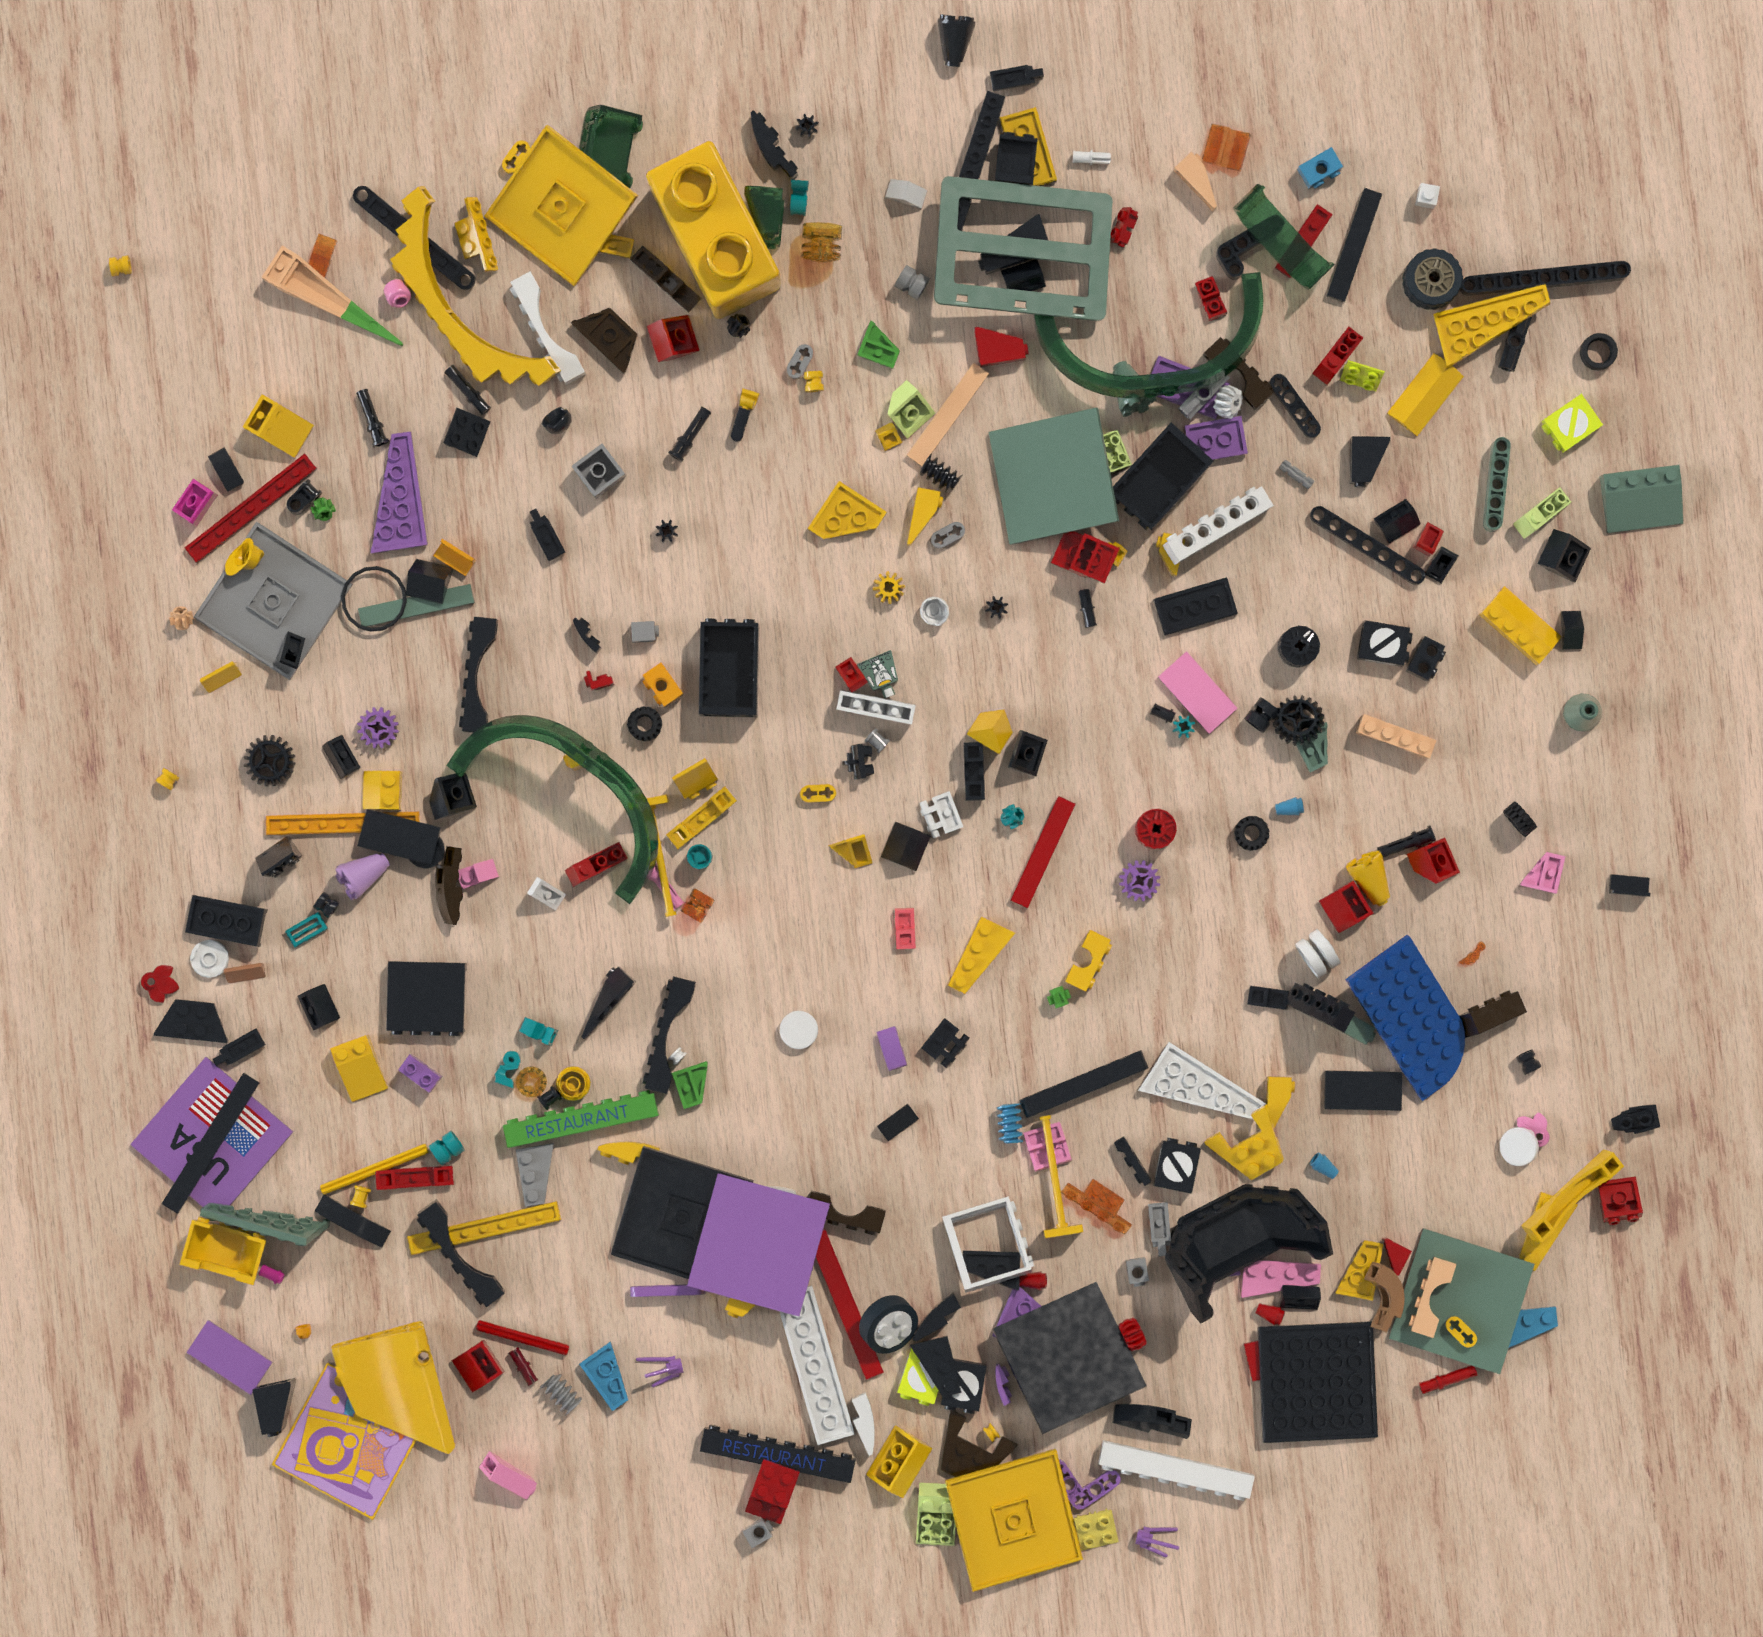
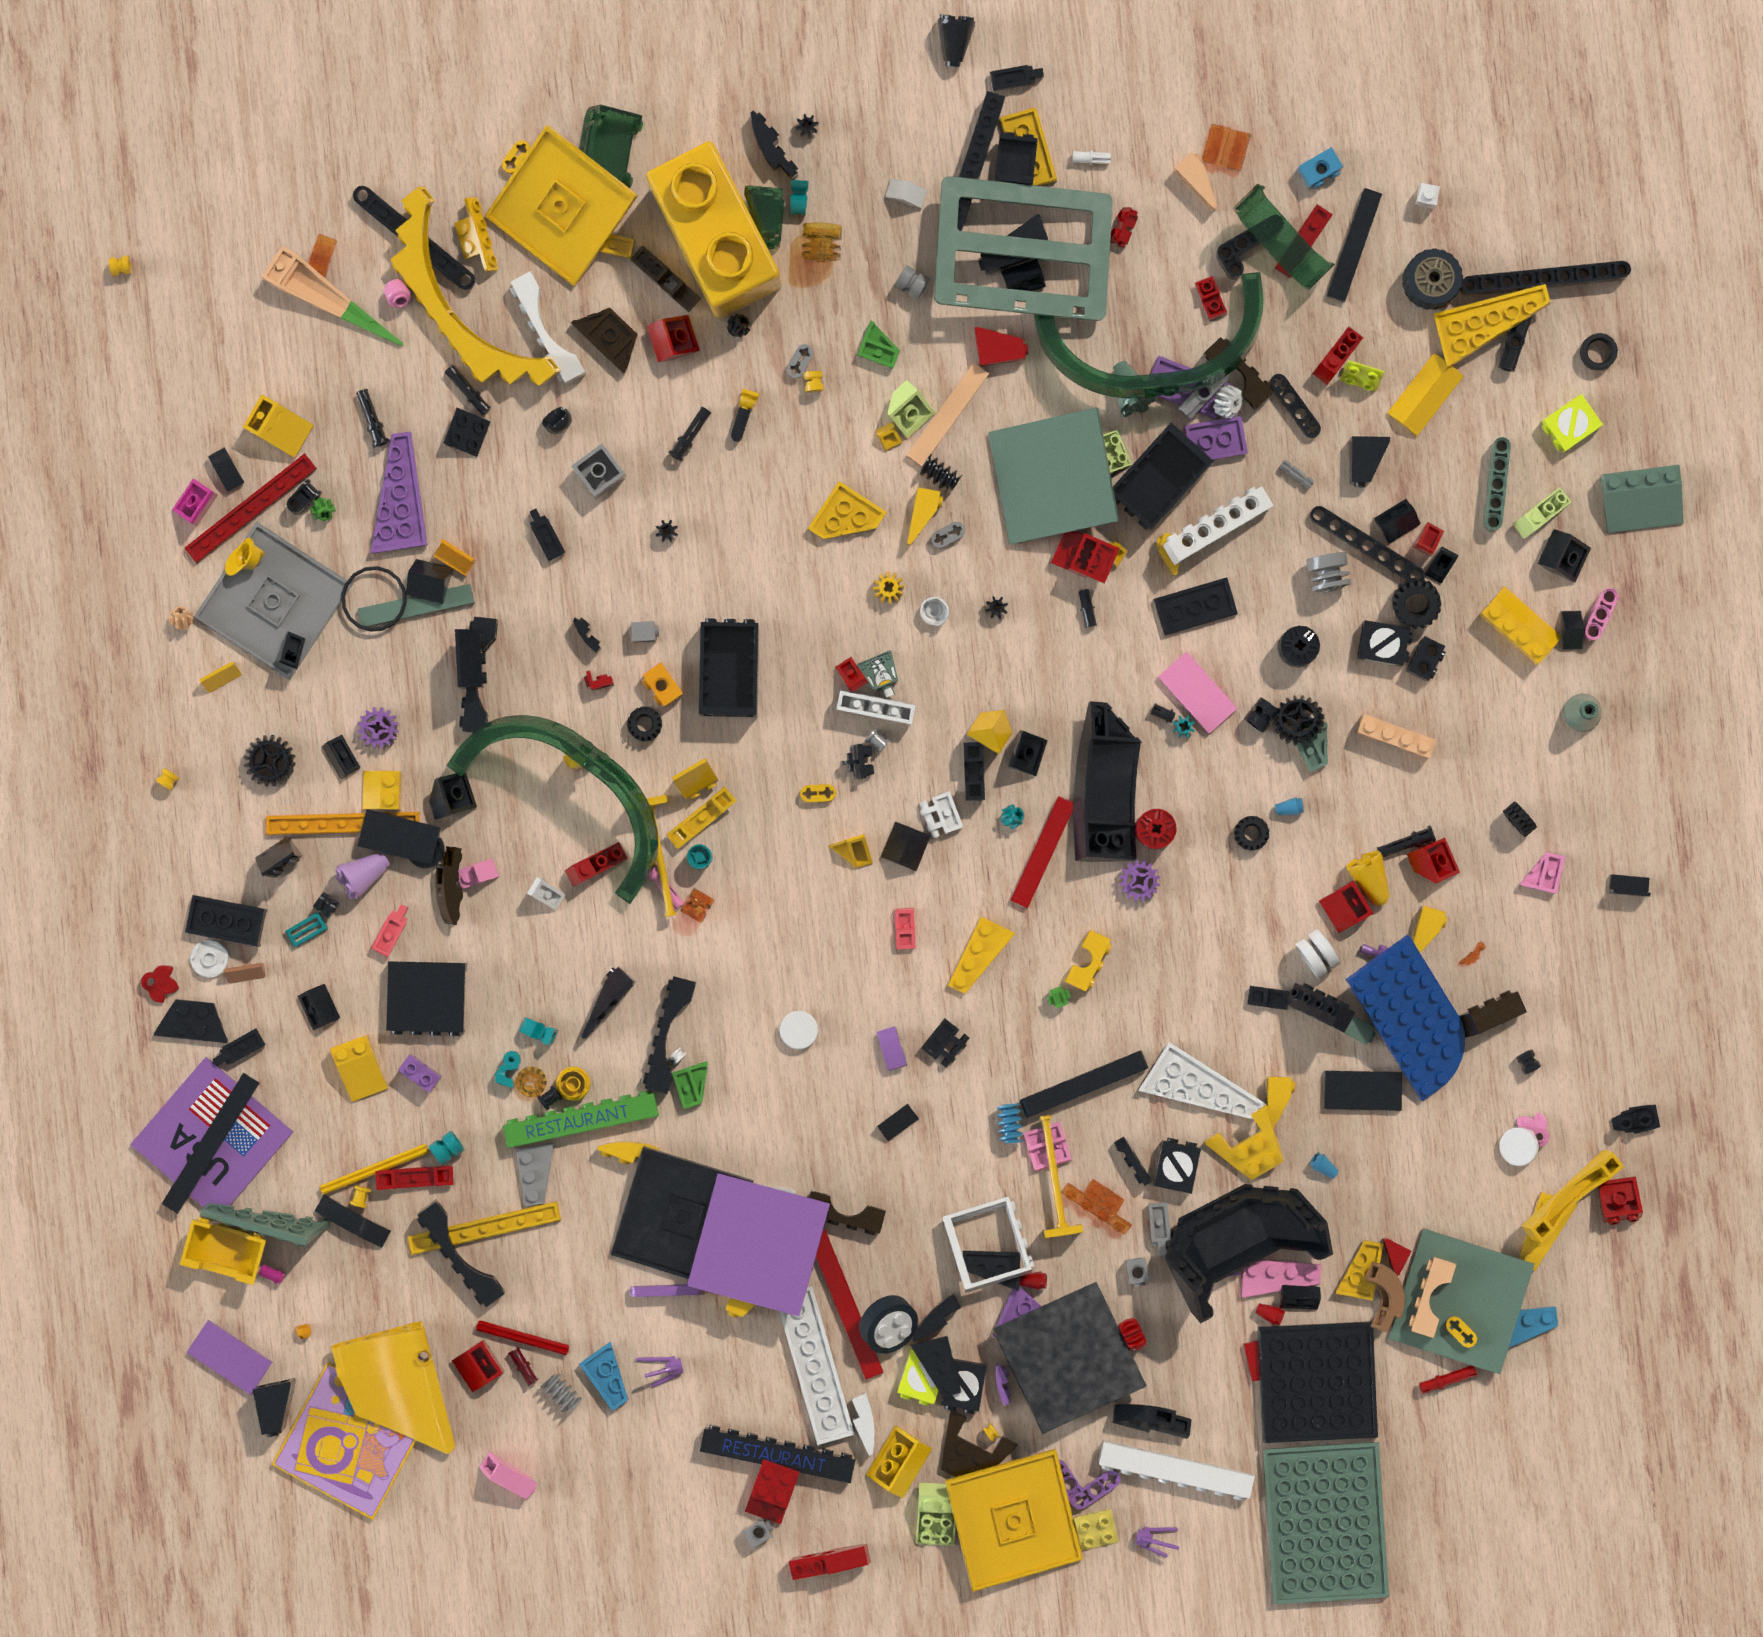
none -> coral hinge [371,905,408,957]
none -> black slope [455,629,487,689]
none -> red brick [788,1544,871,1580]
none -> black slope [1073,701,1142,862]
none -> sand green plate [1263,1442,1389,1604]
none -> light grey wheel [1306,552,1352,593]
none -> medium lavender arm [1360,944,1388,958]
none -> black tyre [1392,577,1442,629]
none -> yellow slope [1412,906,1448,953]
none -> bright pink beam [1584,588,1619,641]

